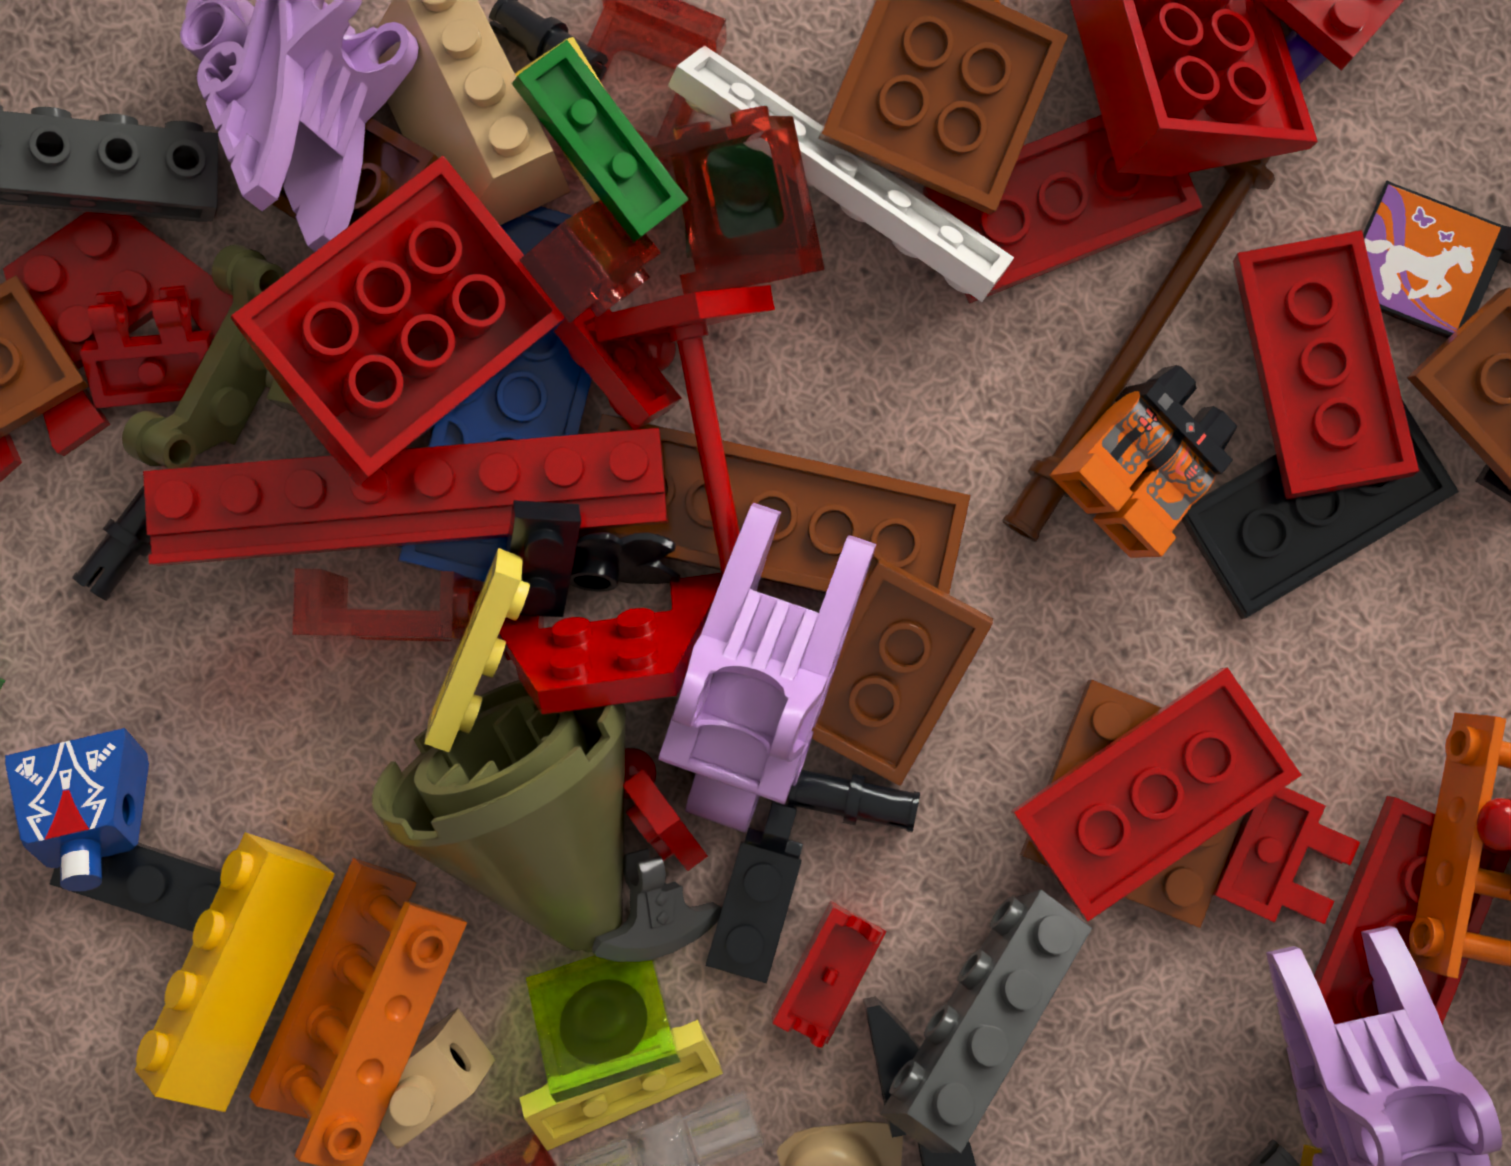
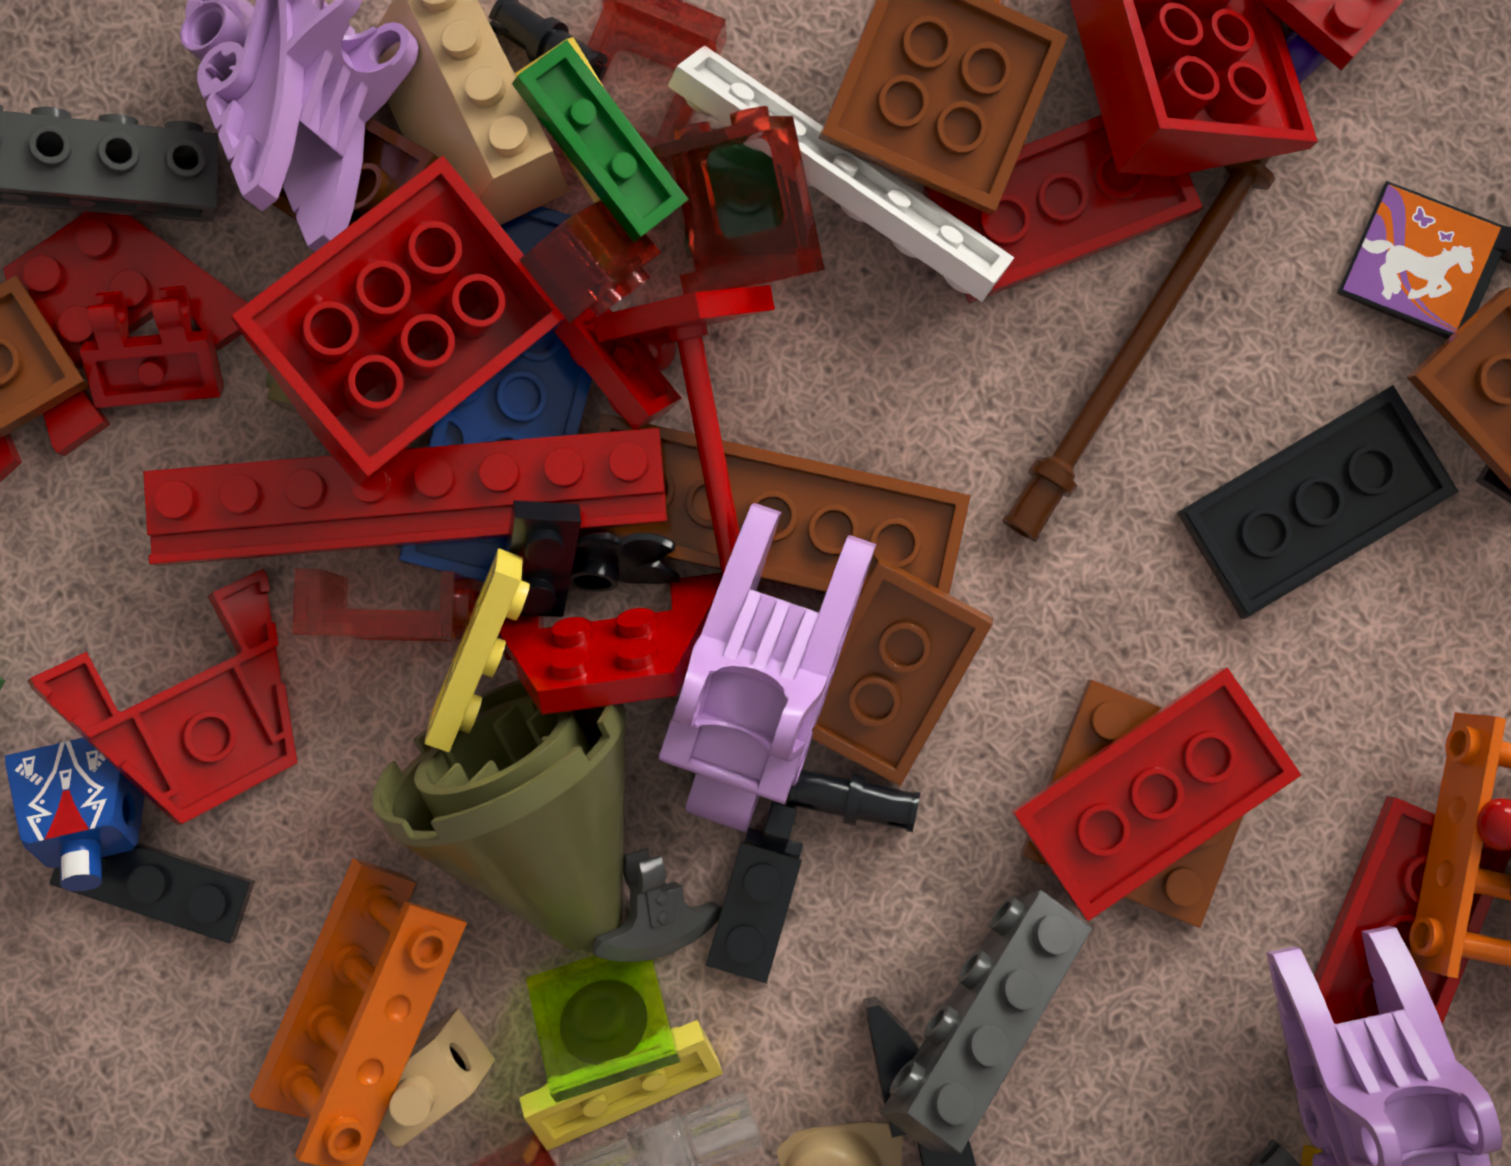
black pin [72,485,151,601] -> none
olive plate [122,244,285,469] -> none
yellow brick [134,832,335,1112] -> none
red plate [623,748,708,871] -> none
red hinge [771,901,887,1048] -> none
hips [1049,365,1237,558] -> none
red plate [1213,787,1360,925] -> none
red plate [1233,230,1419,499] -> none
none -> red wing [27,568,298,825]

